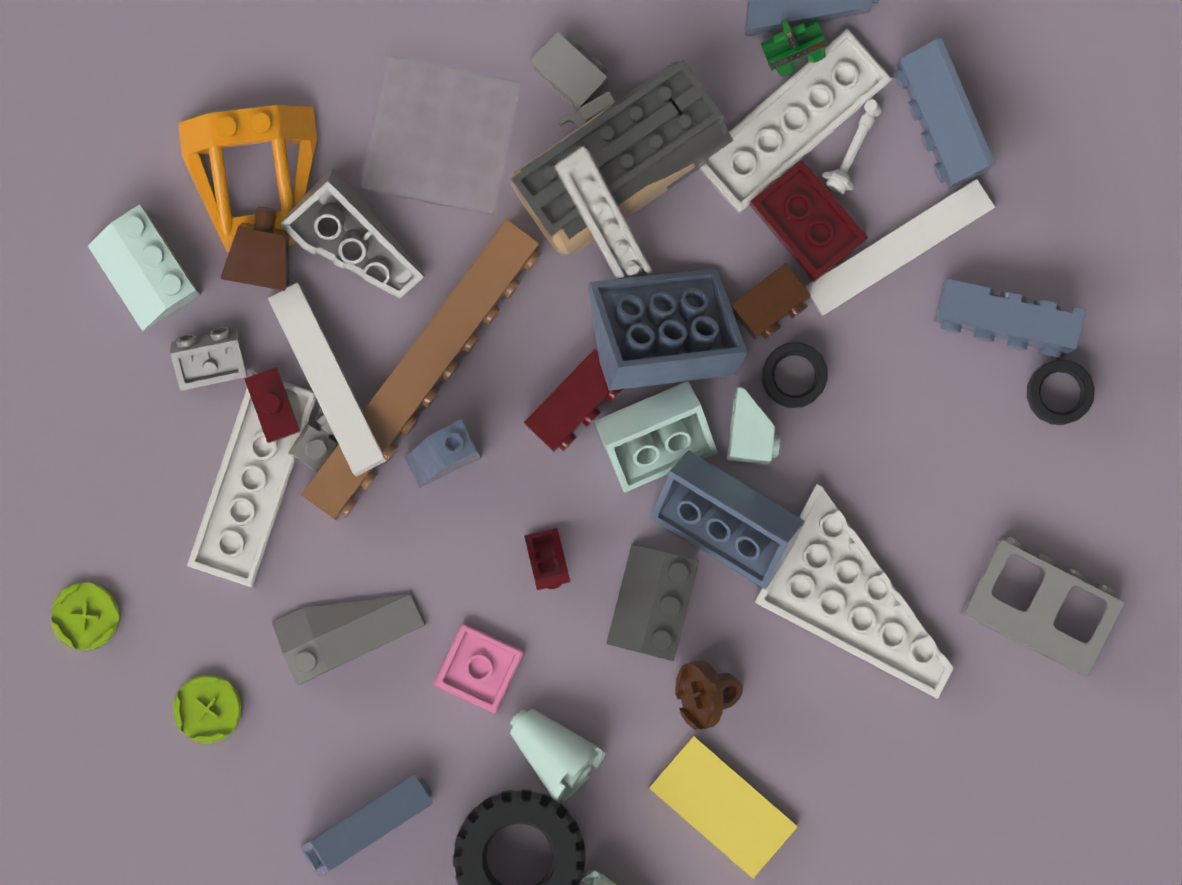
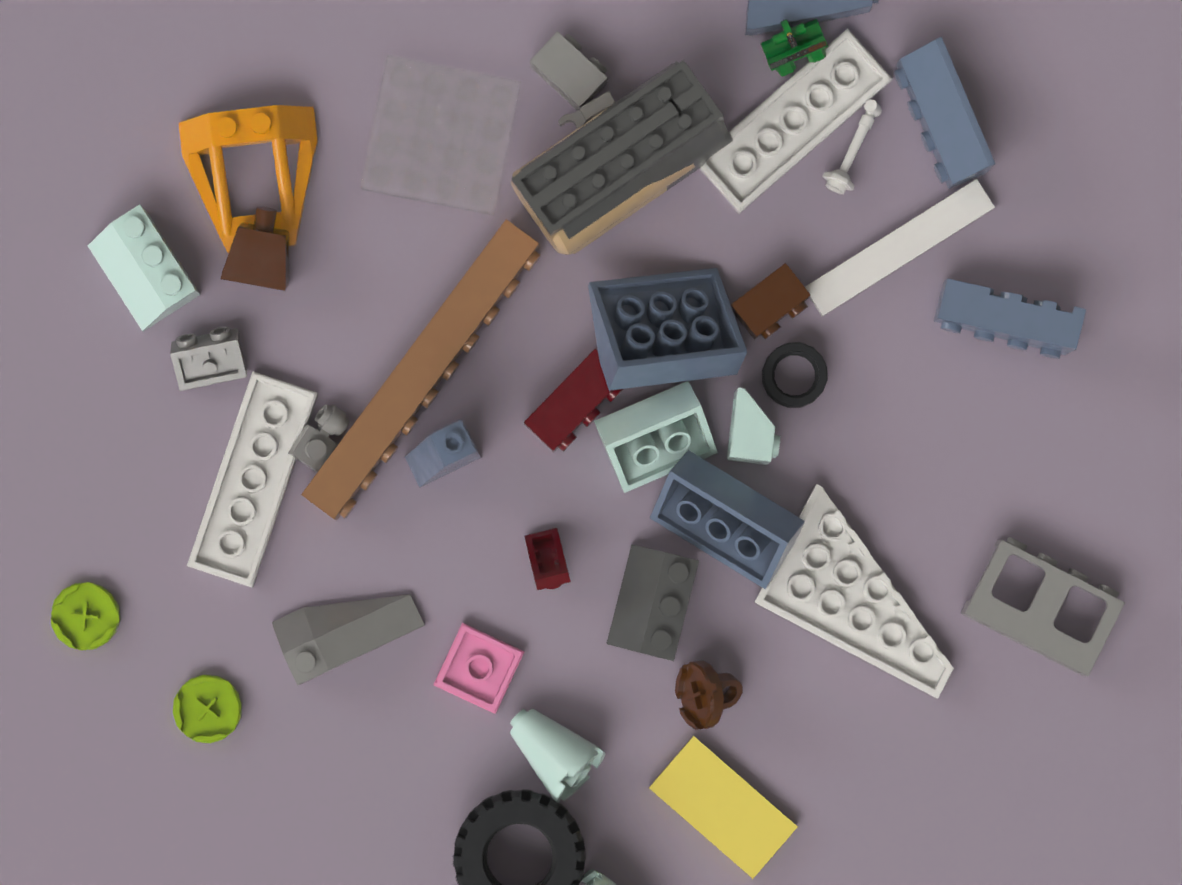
dark red tile [244,367,301,444] -> none
white tile [268,283,387,477] -> none
light grey wedge [280,168,425,298] -> none
sand blue slope [300,774,433,876] -> none
white tile [554,147,654,279] -> none
dark red plate [749,160,868,282] -> none
black tyre [1027,359,1095,425] -> none

